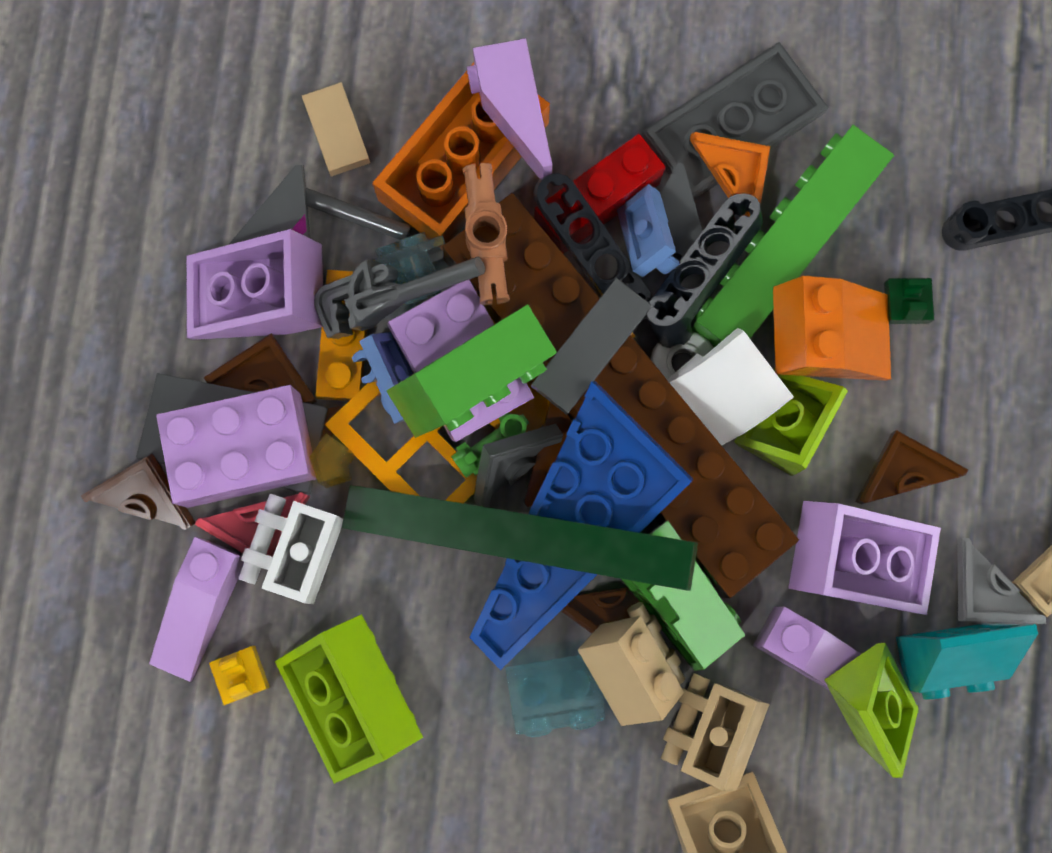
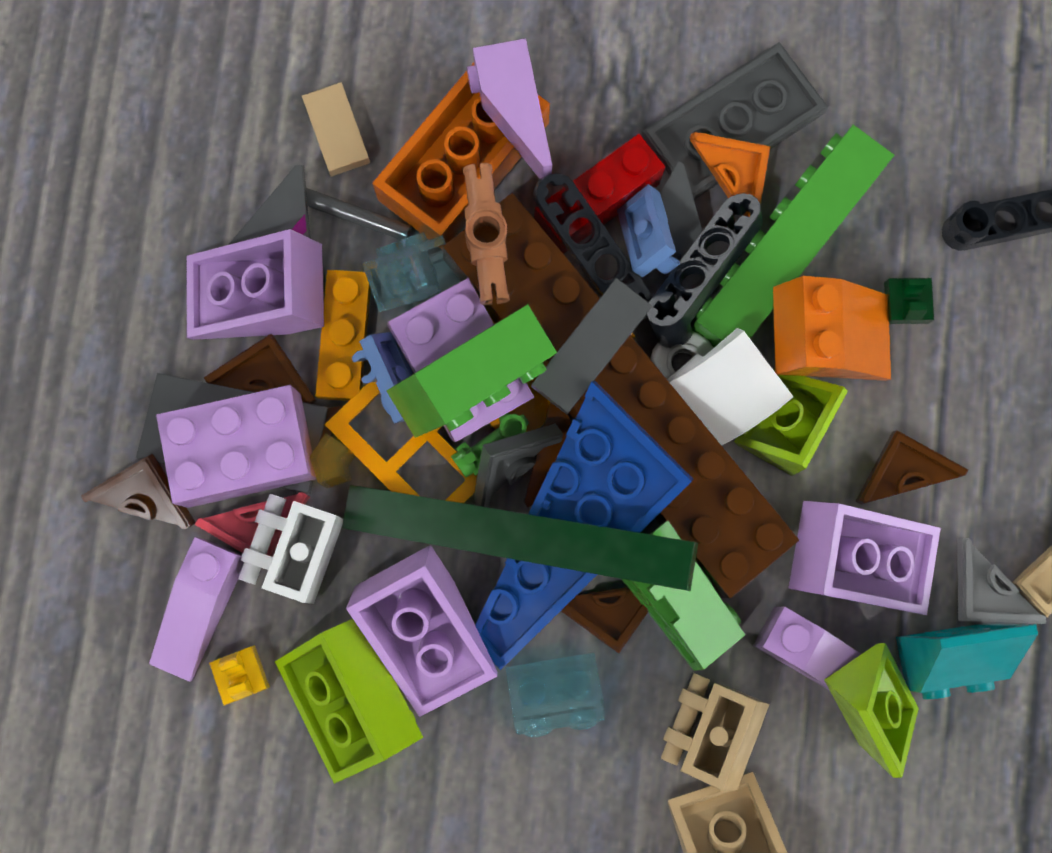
dark grey piece [314,257,485,339] -> none
tan brick [578,602,685,726] -> none
none -> lavender slope [346,545,498,717]

